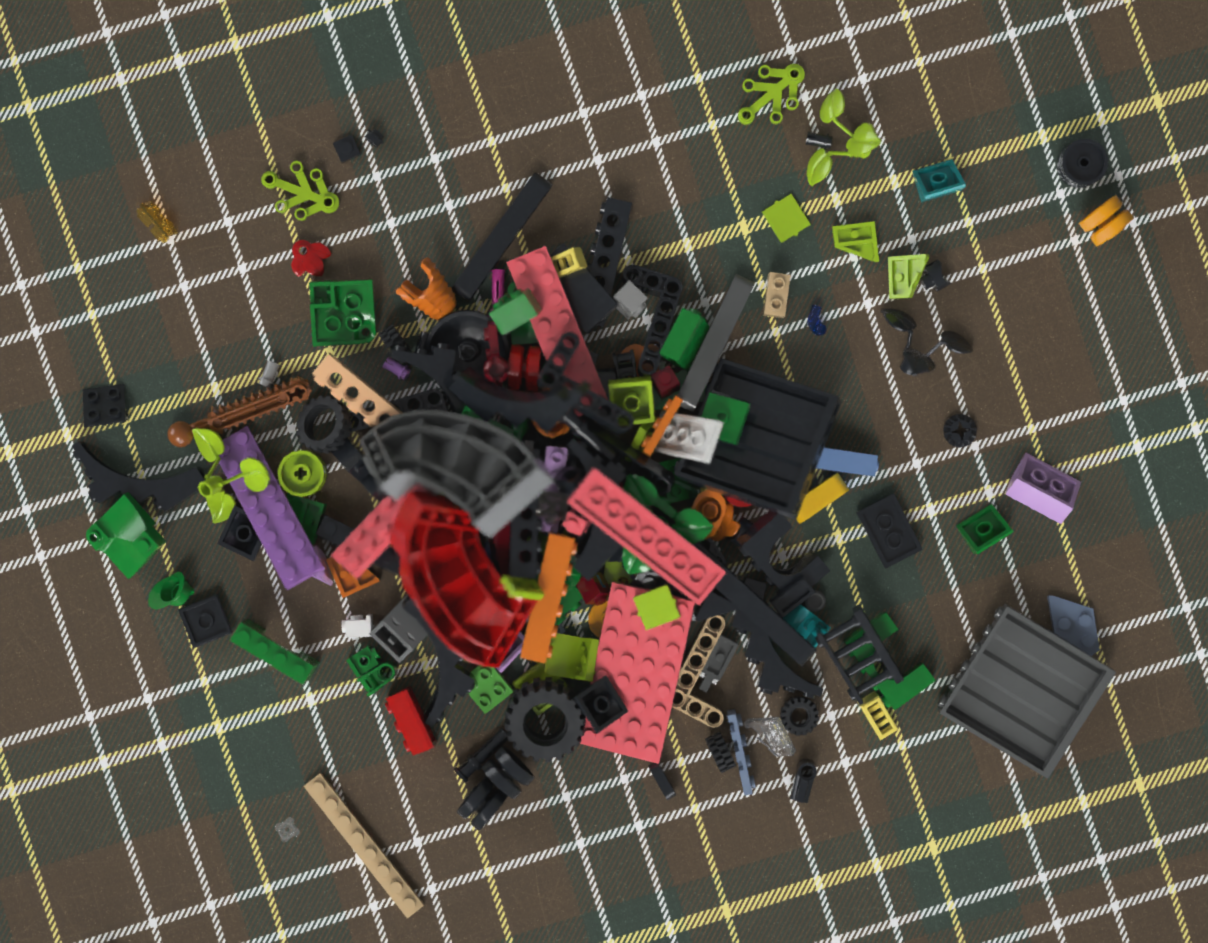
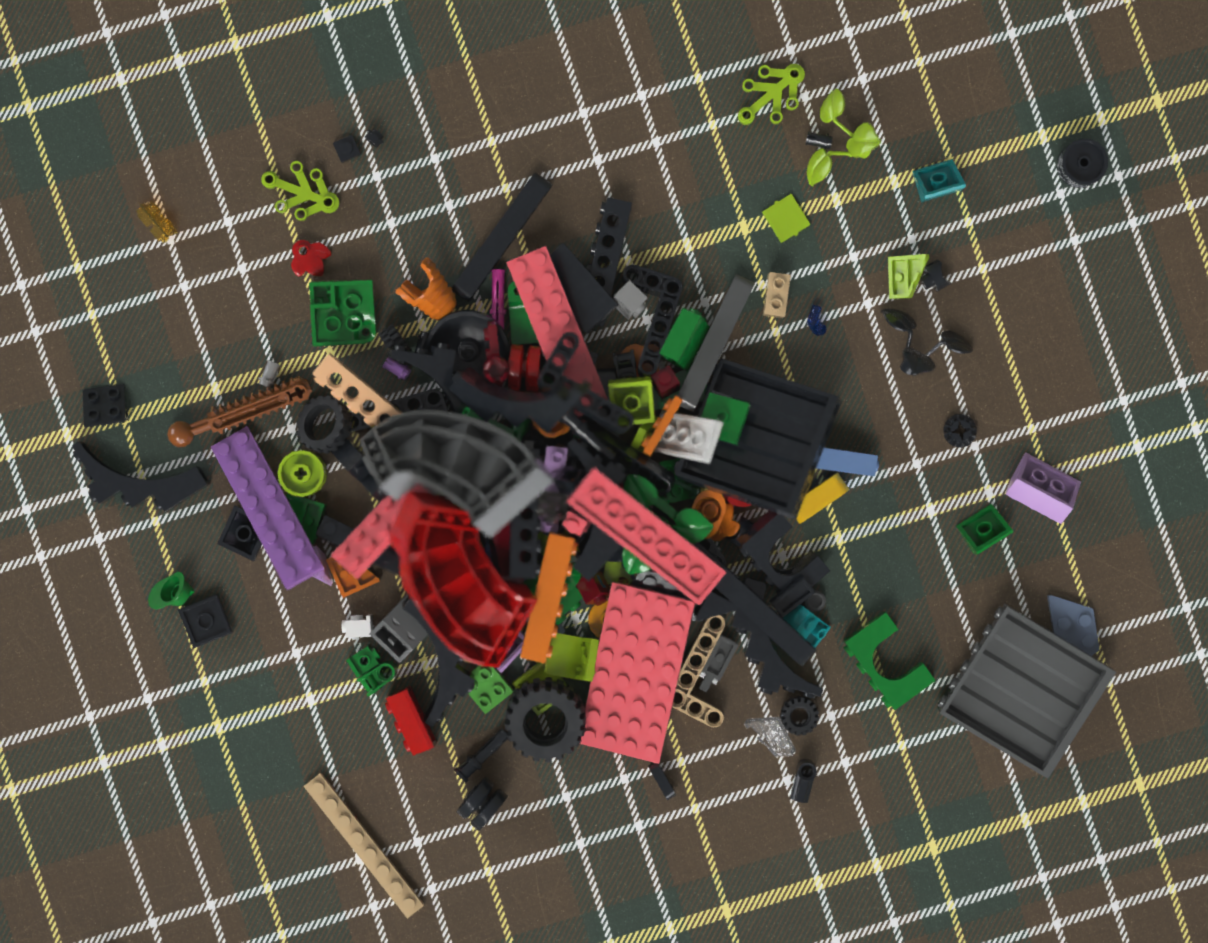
green slope [86,492,167,580] -> none
lime plant [192,428,270,523] -> none
green arch [230,619,320,685] -> none
clear plate [275,817,300,842] -> none
black wheel [482,745,535,800] -> none
green brick [489,288,542,335] -> none
lime tile [500,576,545,600] -> none
light yellow slope [551,247,587,278] -> none
black slope [574,676,628,734] -> none
lime piece [633,584,681,630] -> none
black tyre [705,732,736,773] -> none
sand blue wing [727,709,756,796] -> none
black fence [815,604,904,705] -> none
lime wing [832,221,879,262] -> none
black plate [856,493,923,569] -> none
light yellow slope [857,692,898,740] -> none
light orange wheel [1078,195,1134,247] -> none

